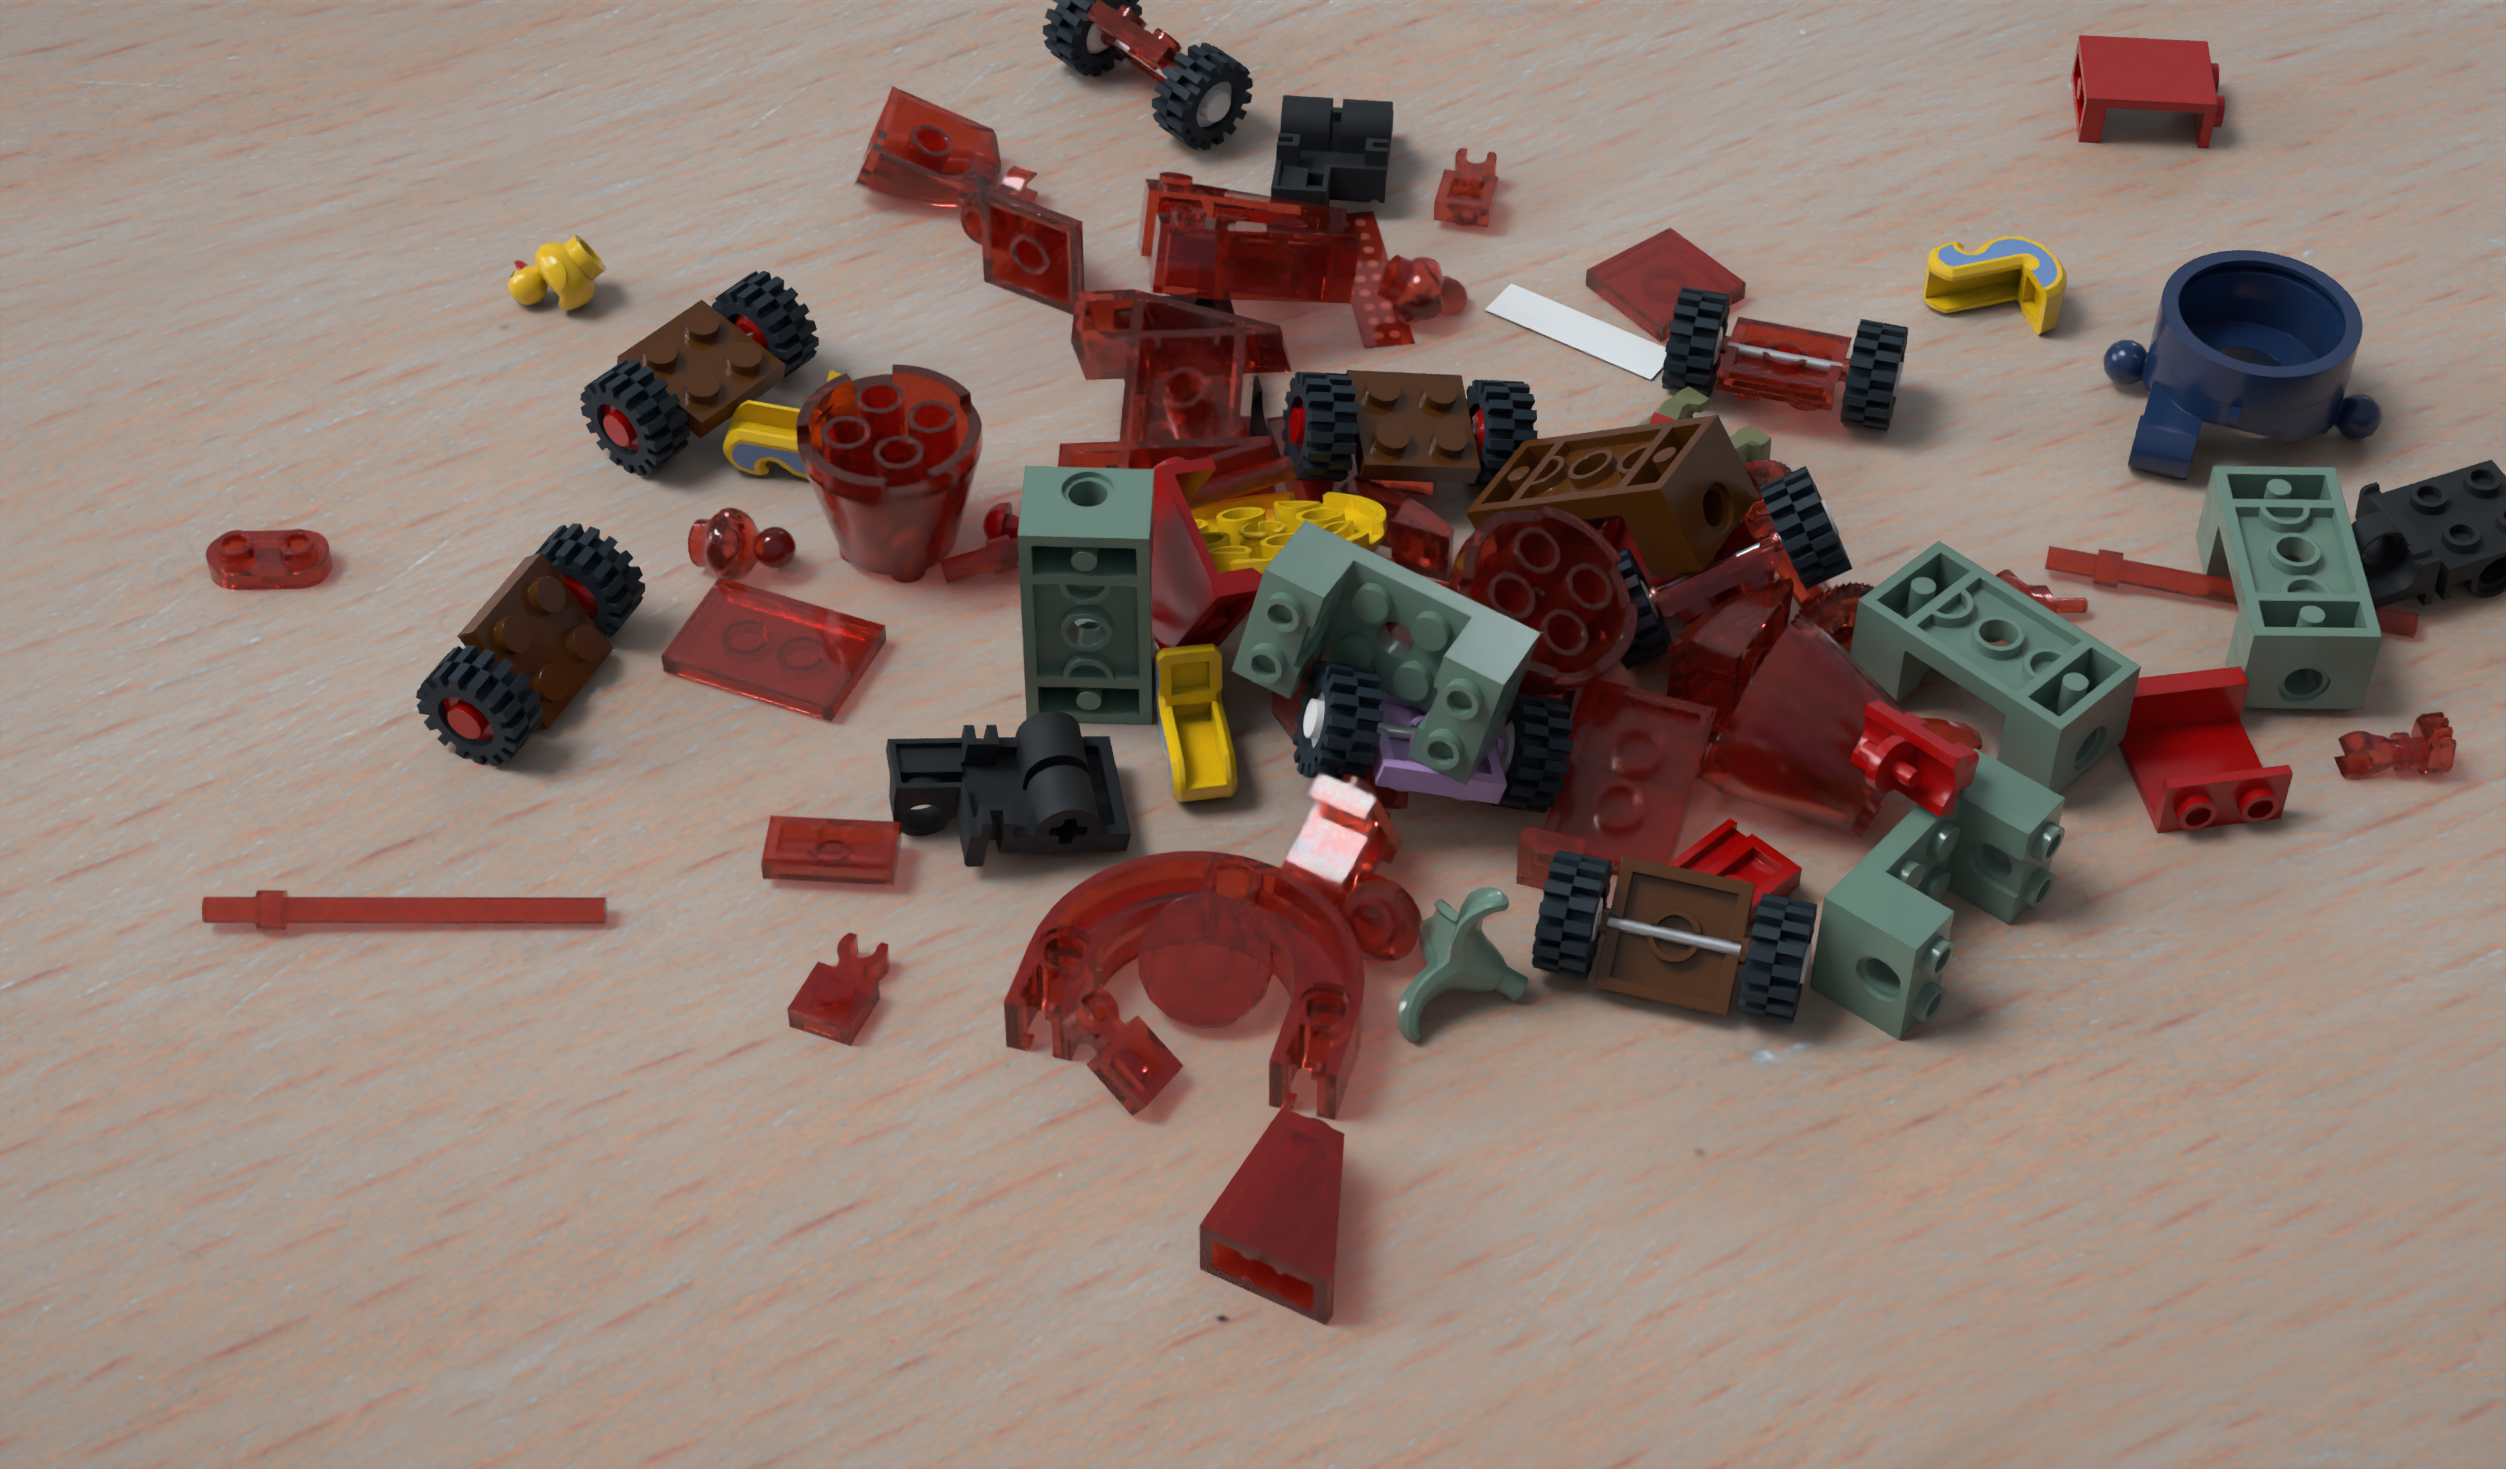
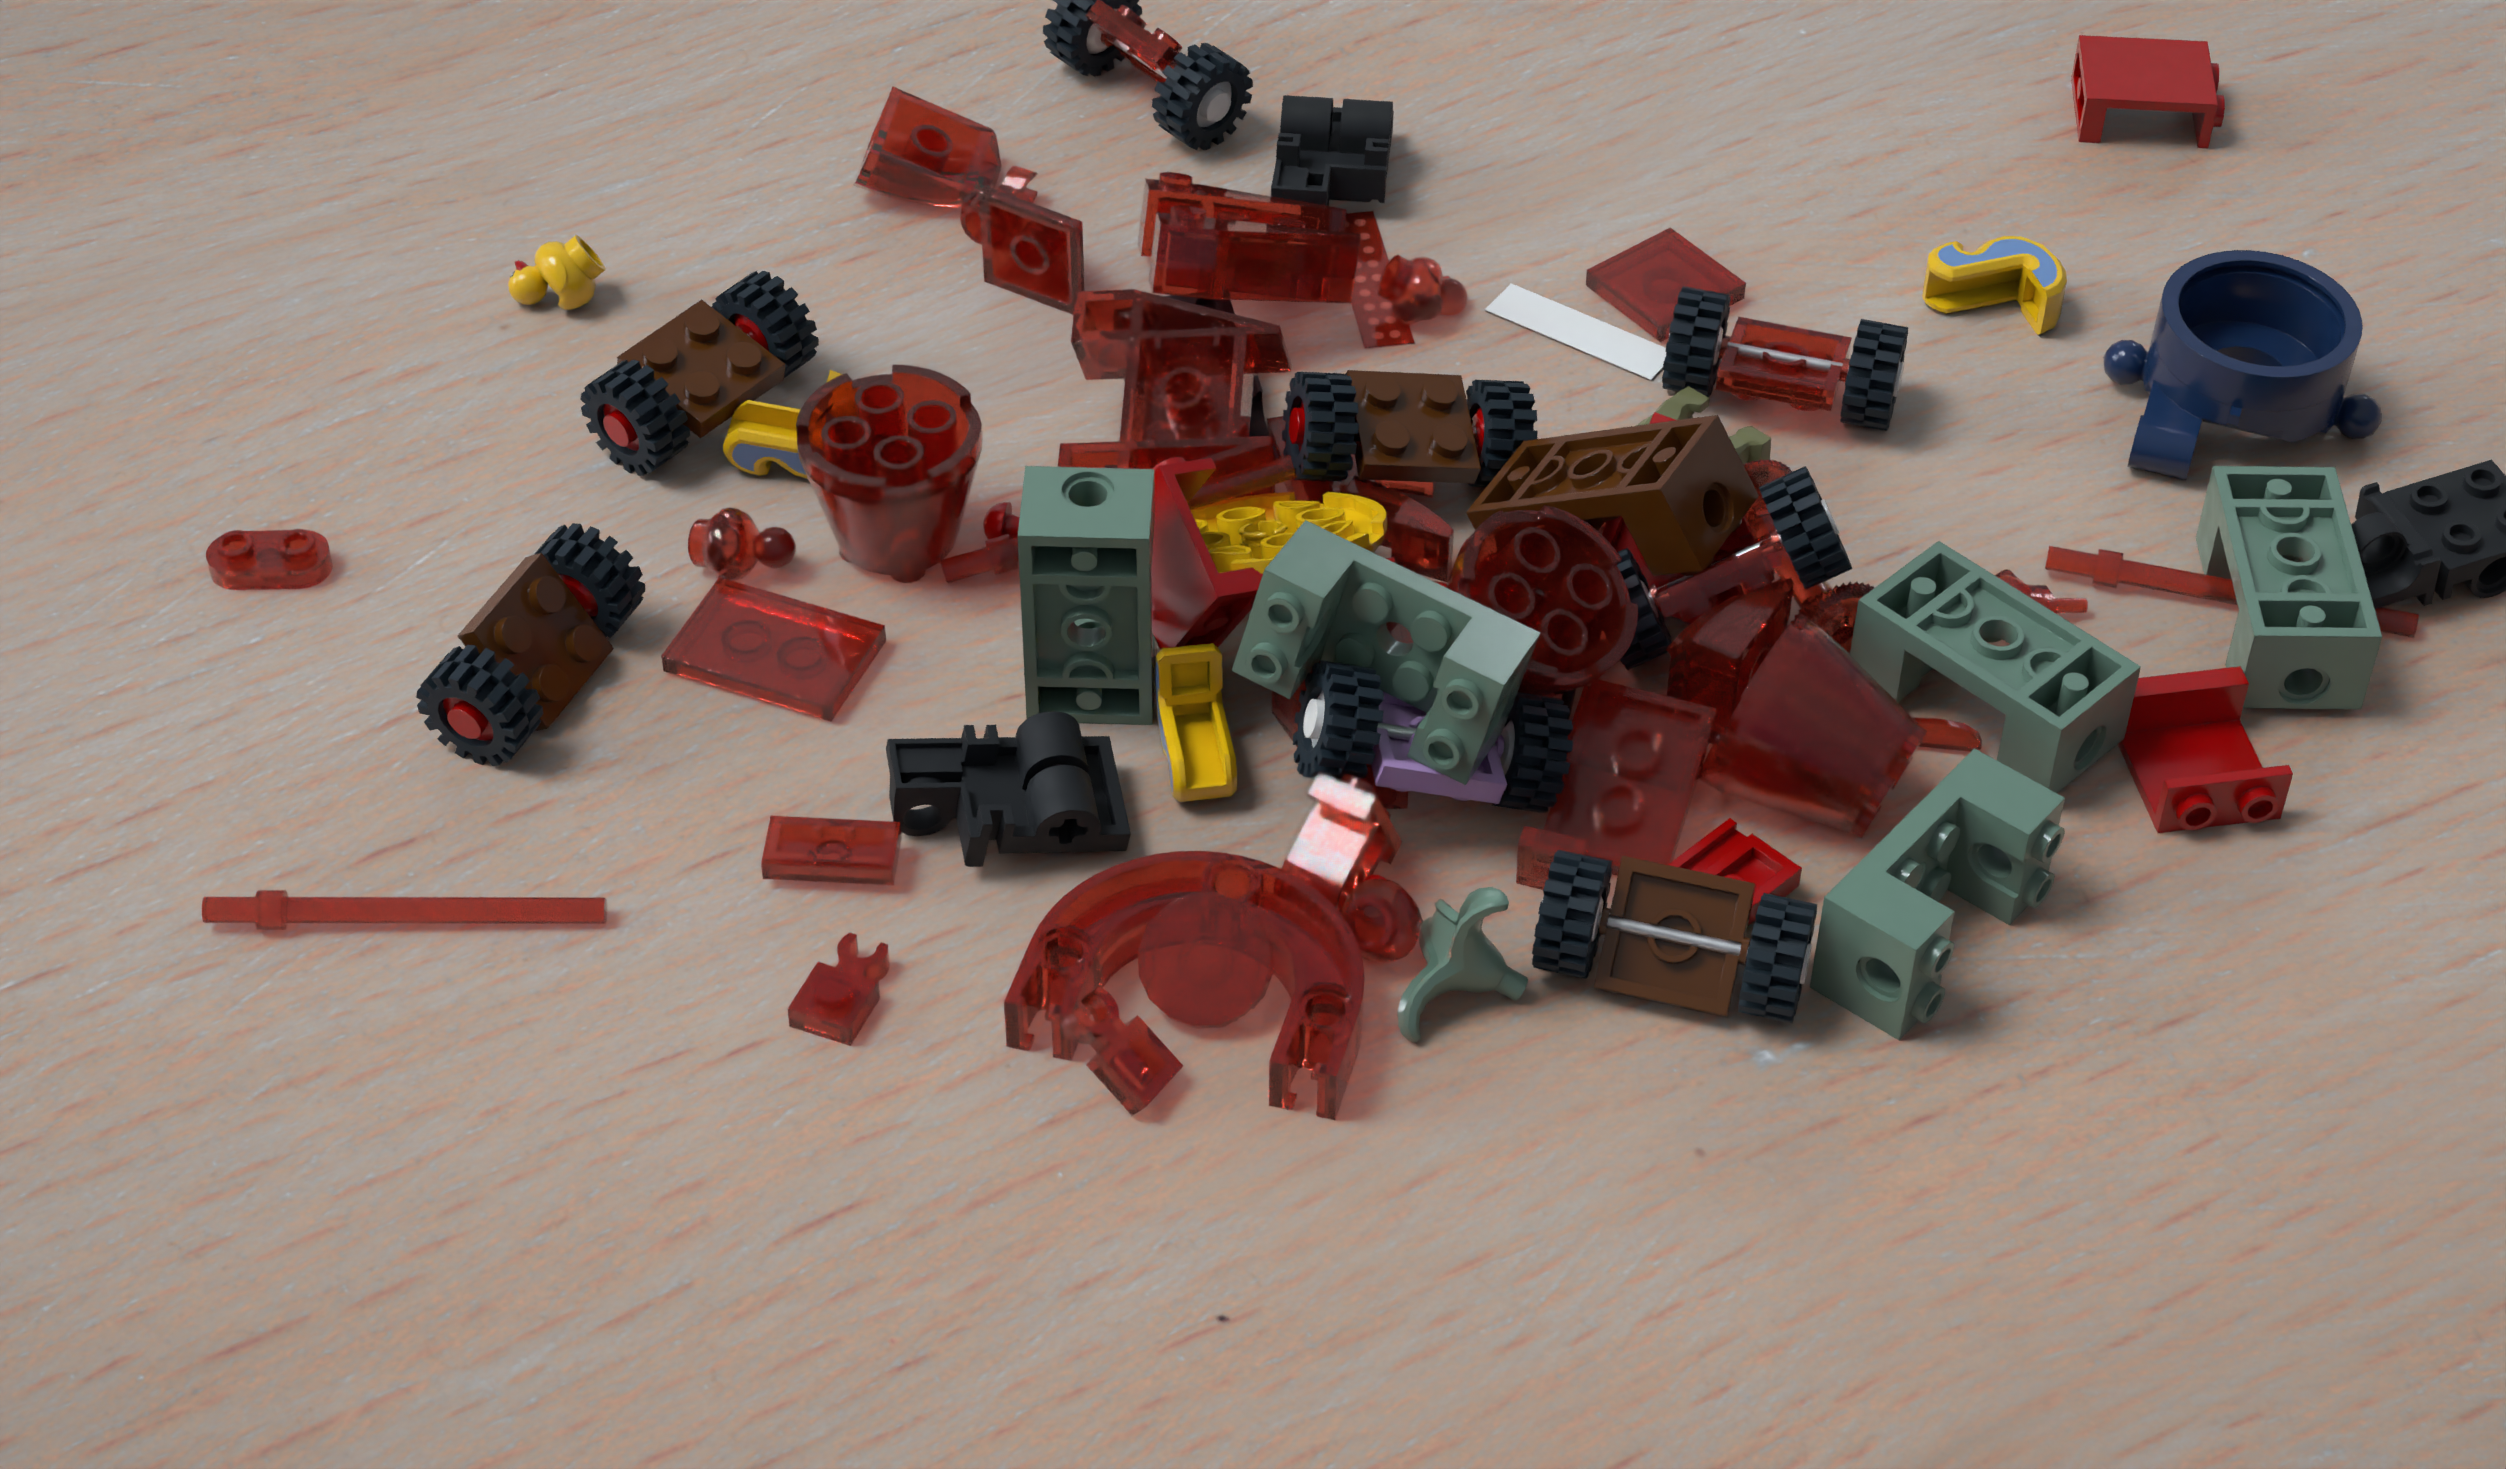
clear red slope [1199,1107,1345,1325] -> none
clear red plate [1434,148,1498,227] -> none
red hips [1850,700,1979,818] -> none
clear red piece [2334,712,2457,780] -> none

